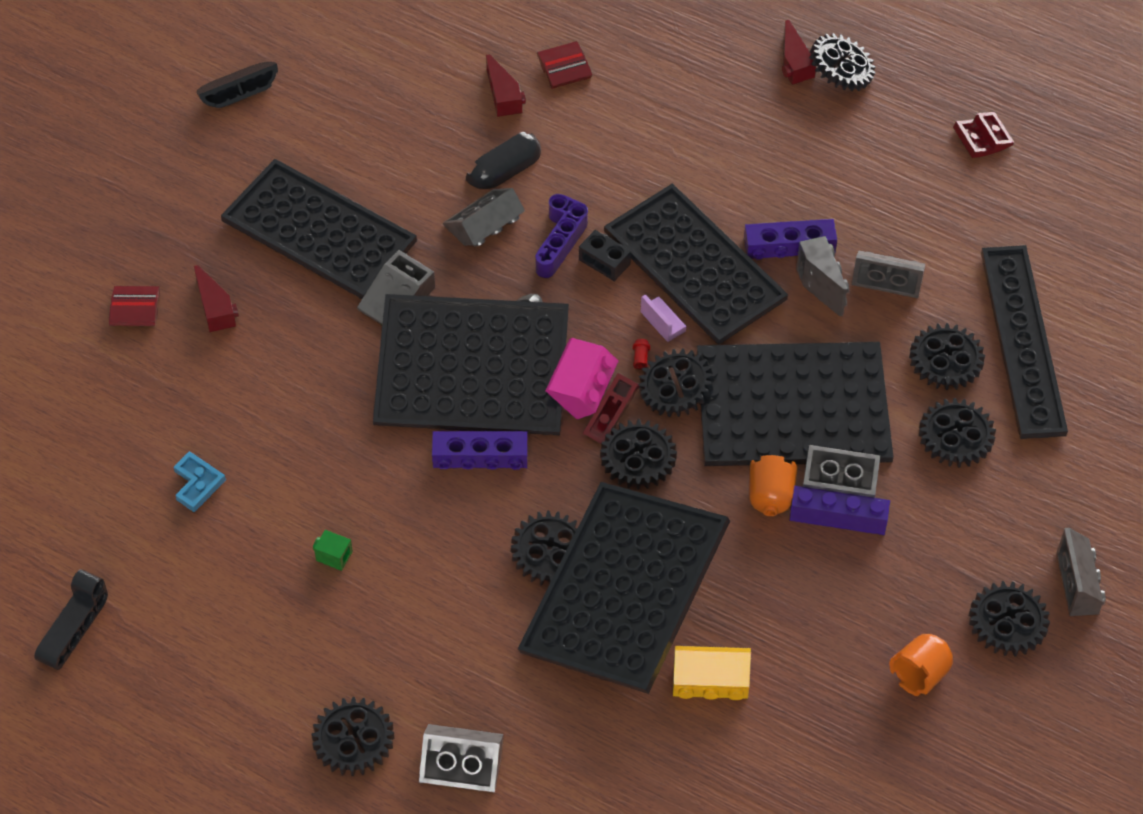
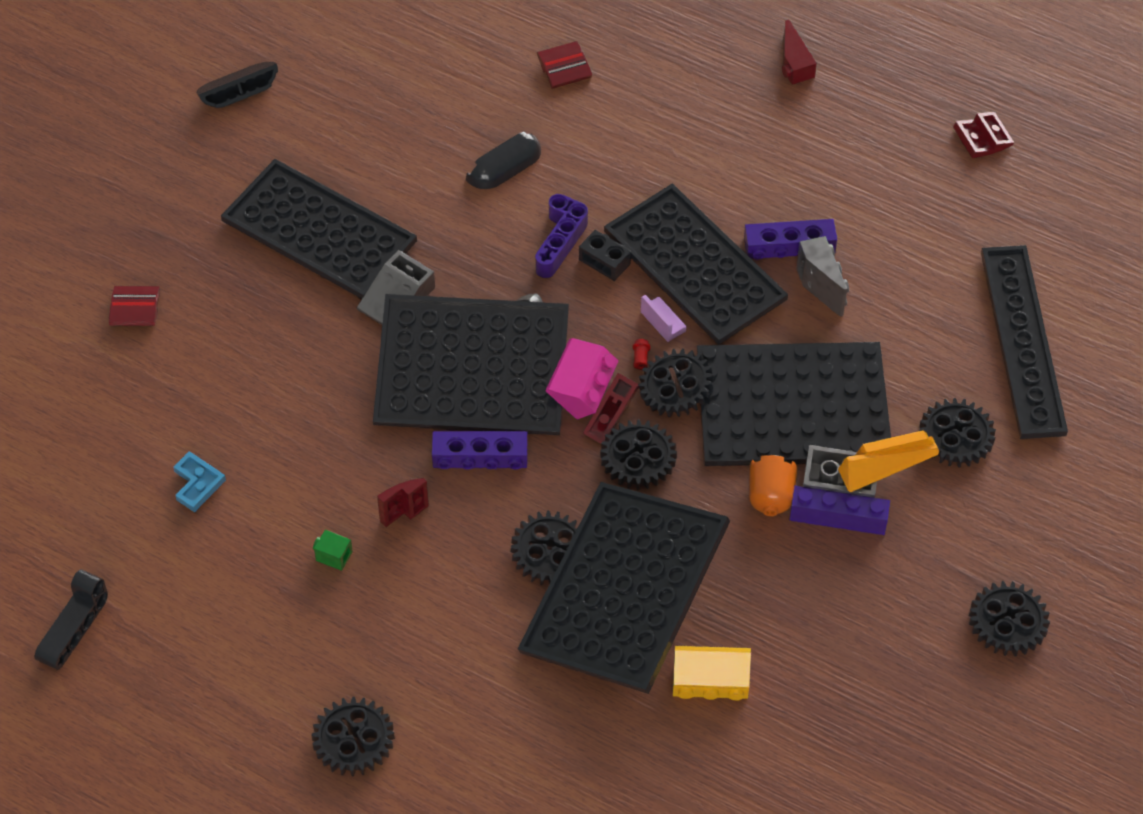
dark red slope [194,265,239,332] -> none
flat silver slope [419,724,504,792] -> none
flat silver slope [443,188,525,247] -> none
dark red slope [486,54,526,117] -> none
black gear [809,33,876,92] -> none
flat silver slope [852,251,925,298] -> none
orange cylinder [889,634,953,696] -> none
black gear [909,323,985,390] -> none
flat silver slope [1057,528,1106,616] -> none
none -> dark red slope [377,478,429,527]
none -> light orange wedge [838,430,939,492]

